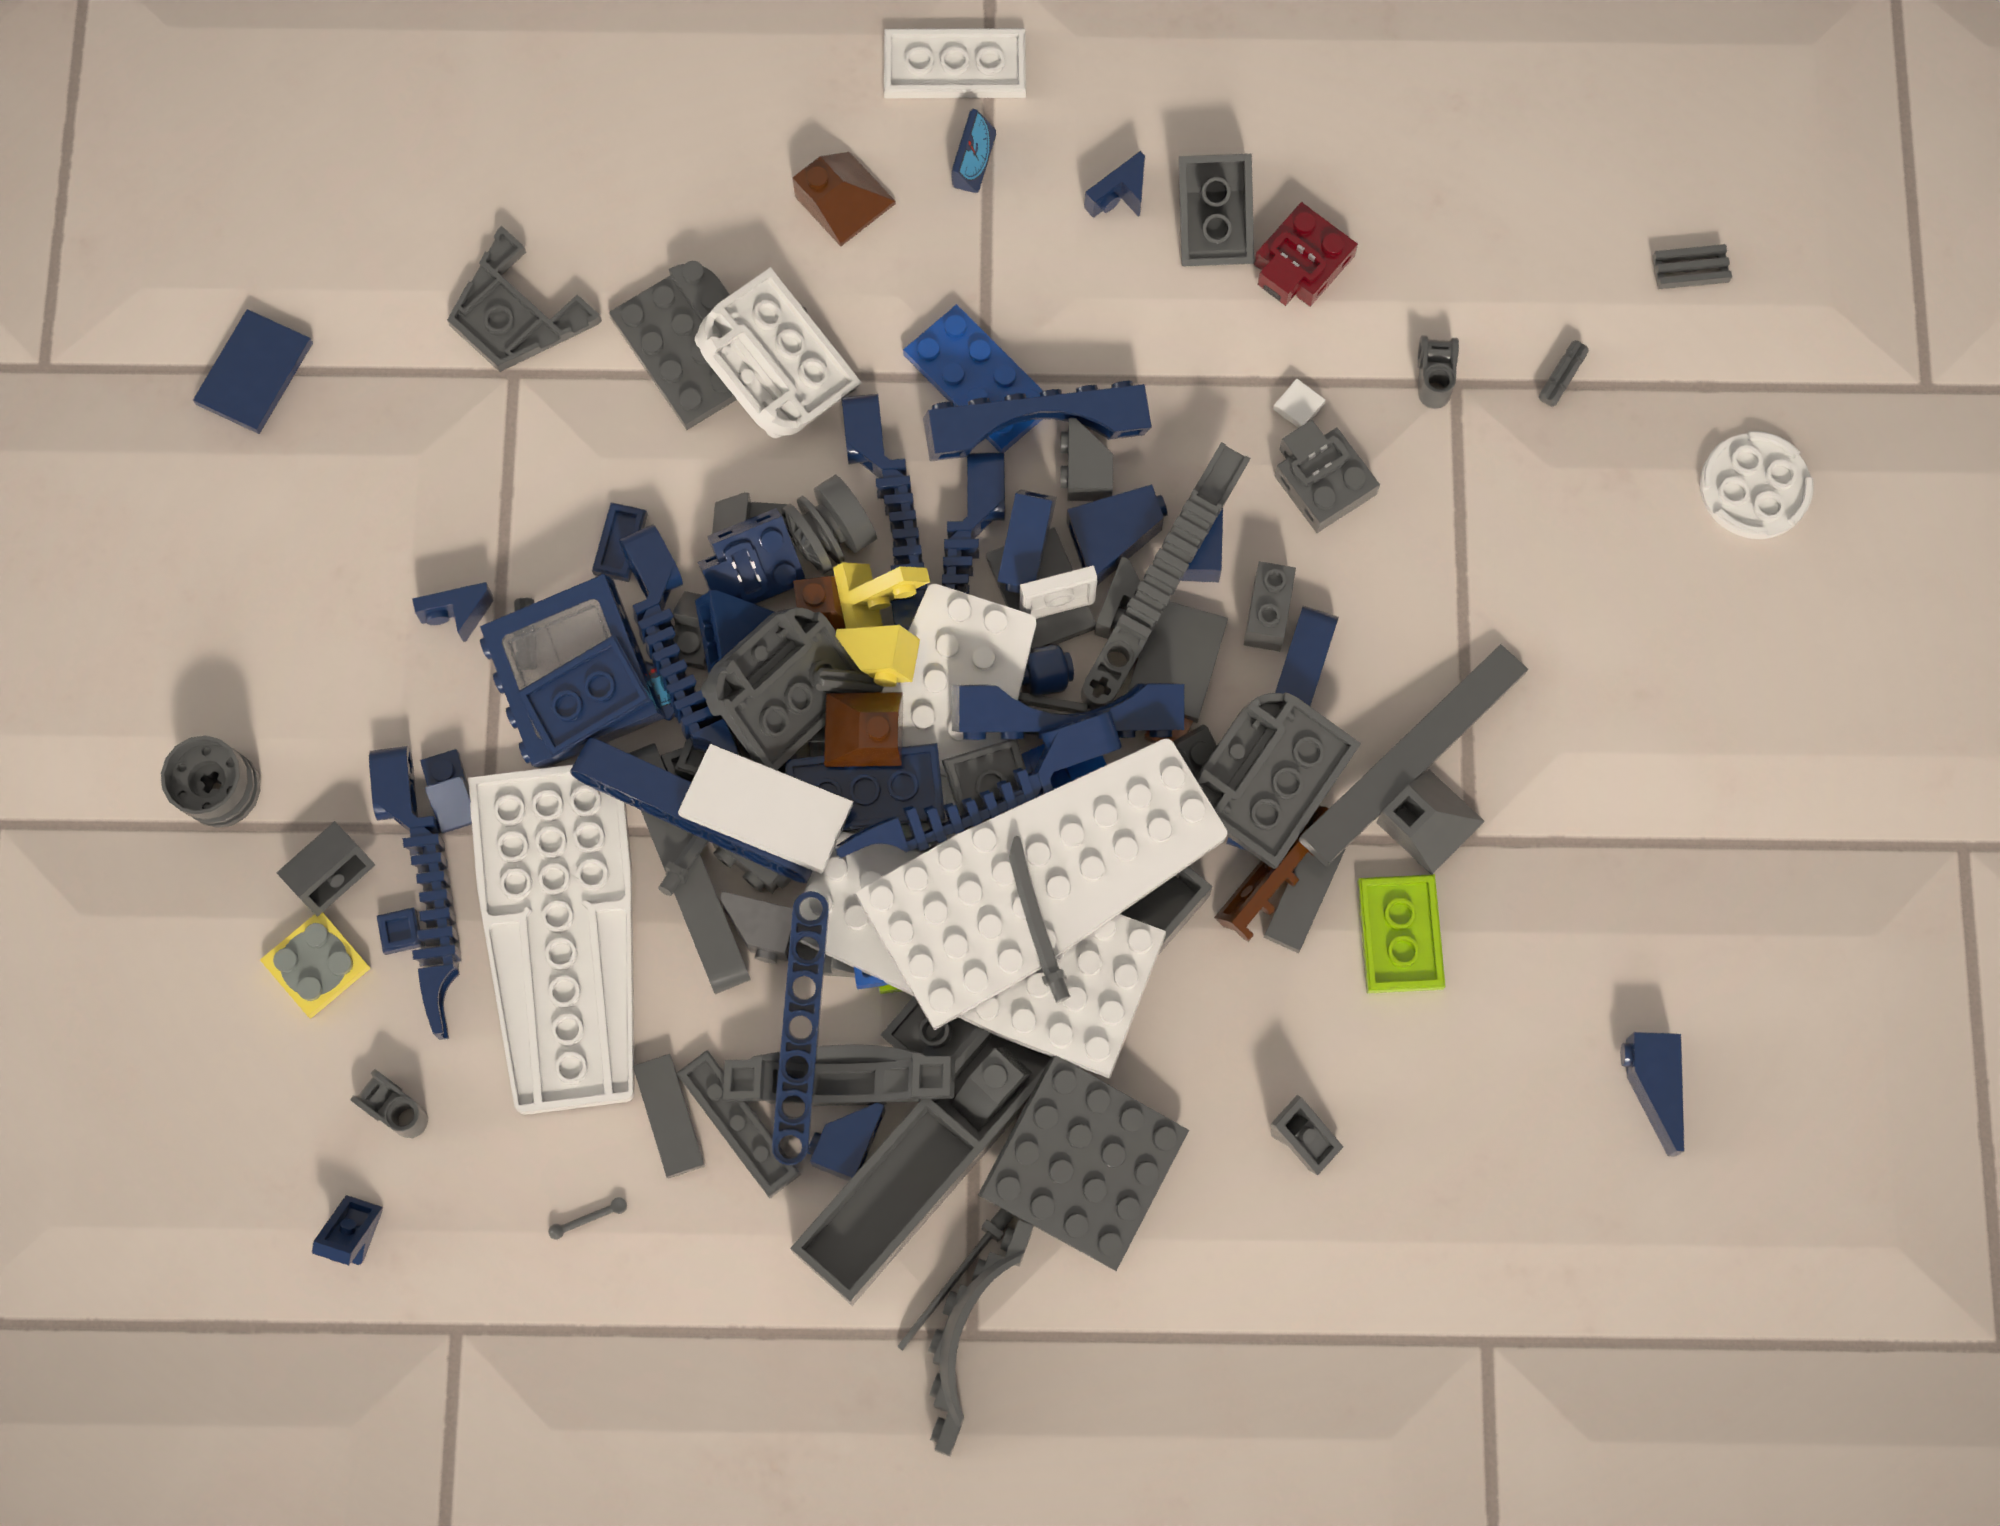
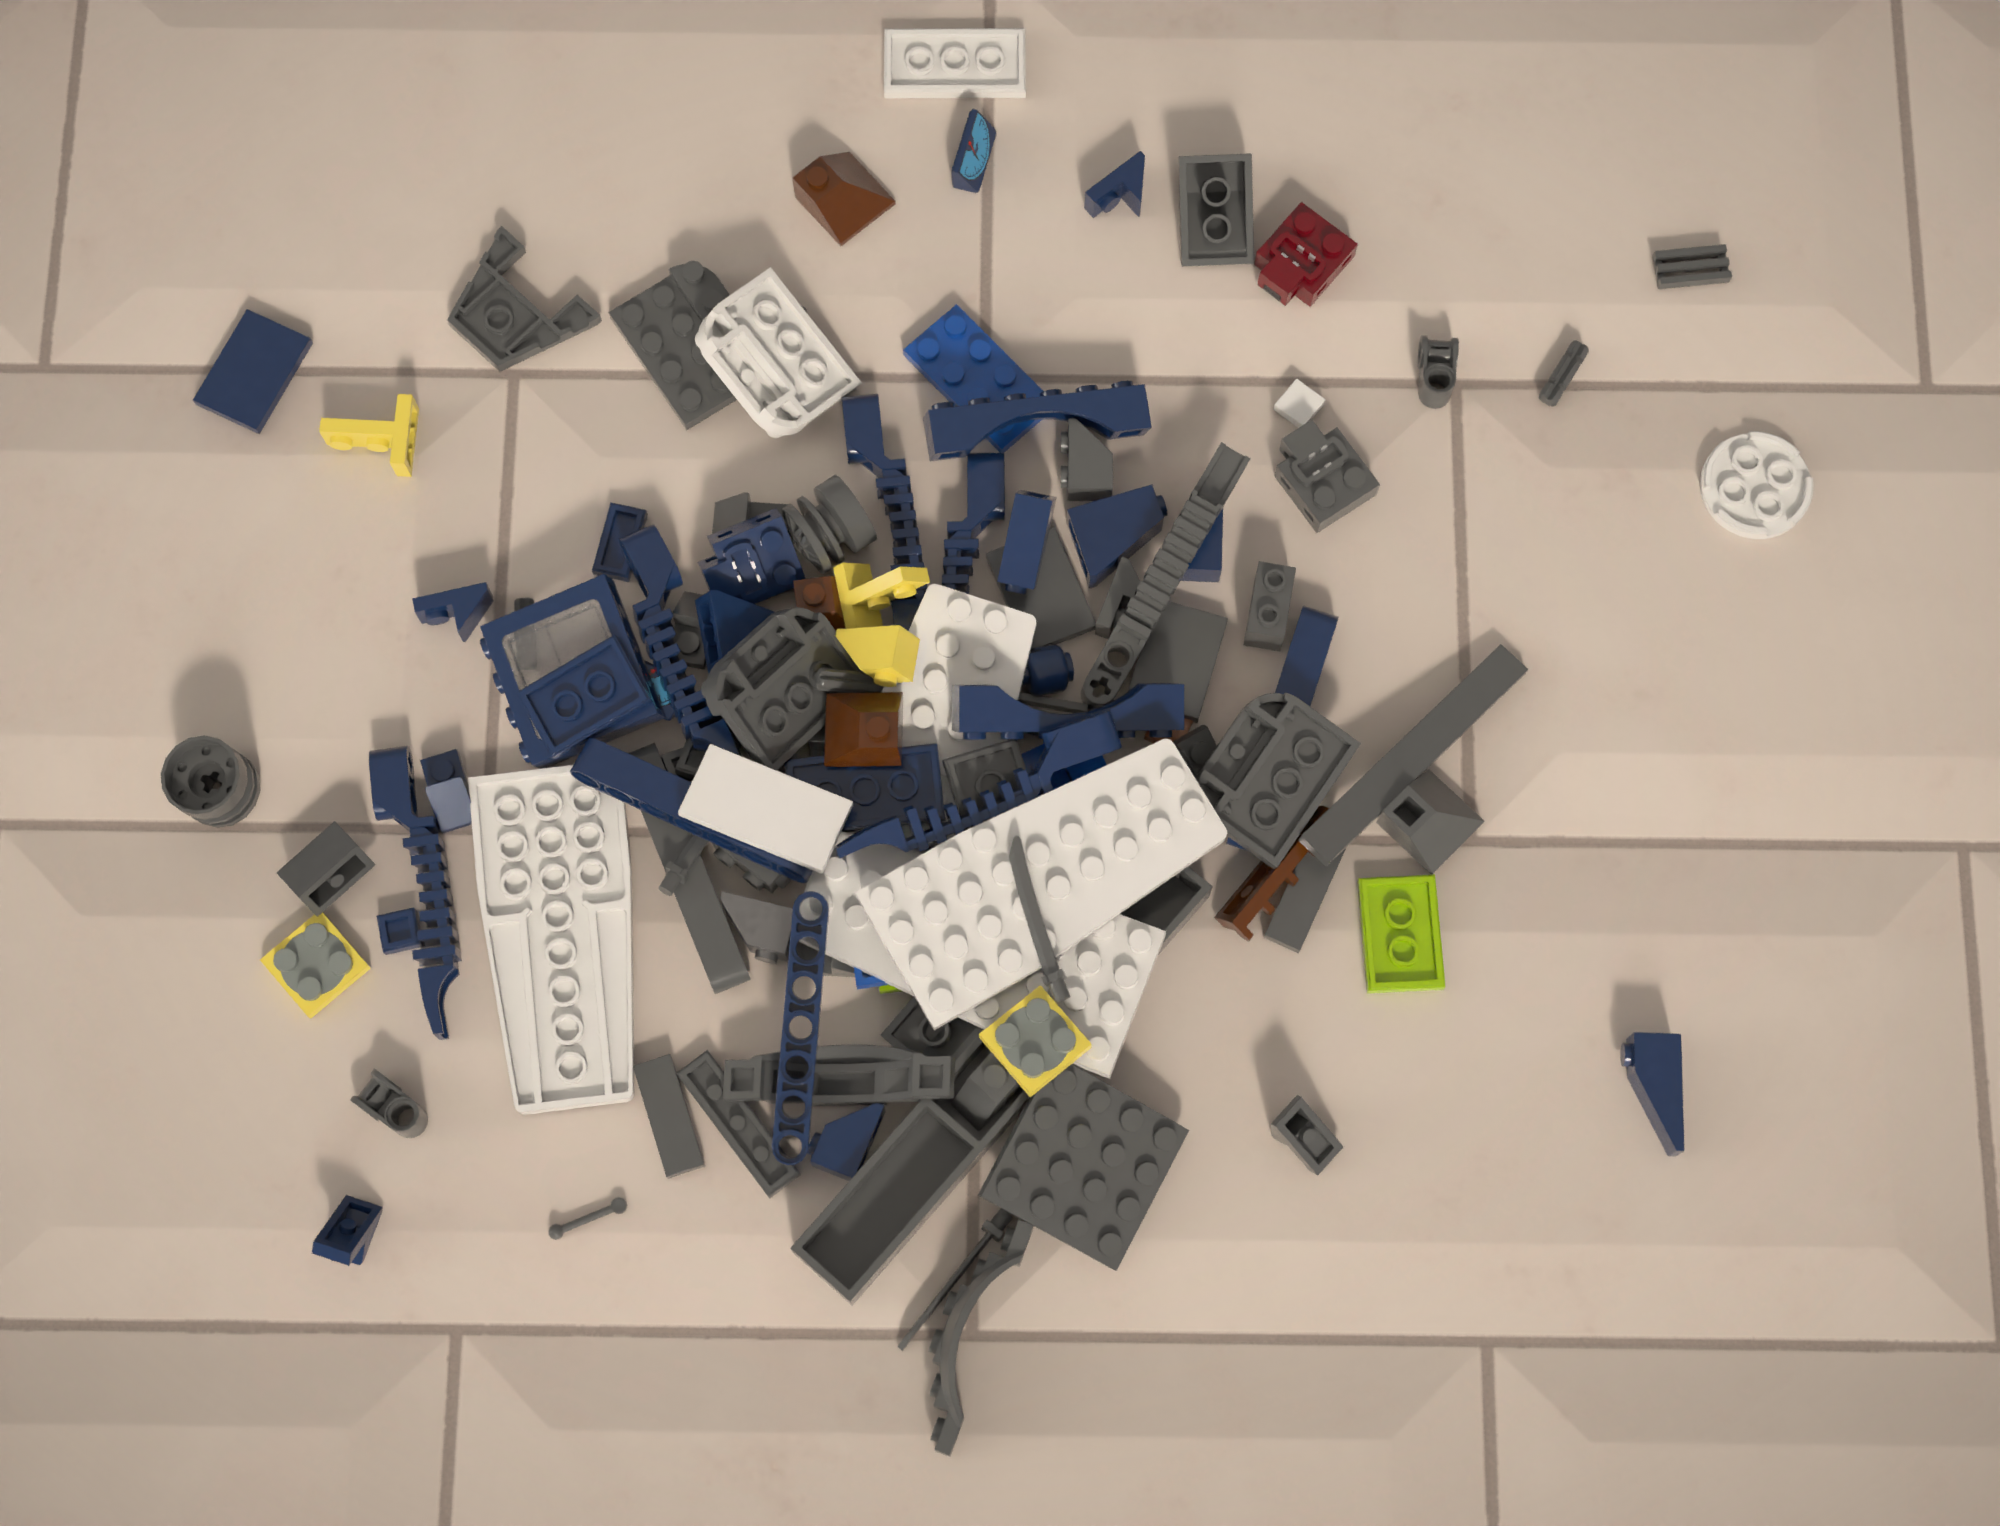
white plate [1020,566,1097,619] -> none
none -> light yellow bracket [319,394,419,477]
none -> light grey piece [979,985,1092,1097]

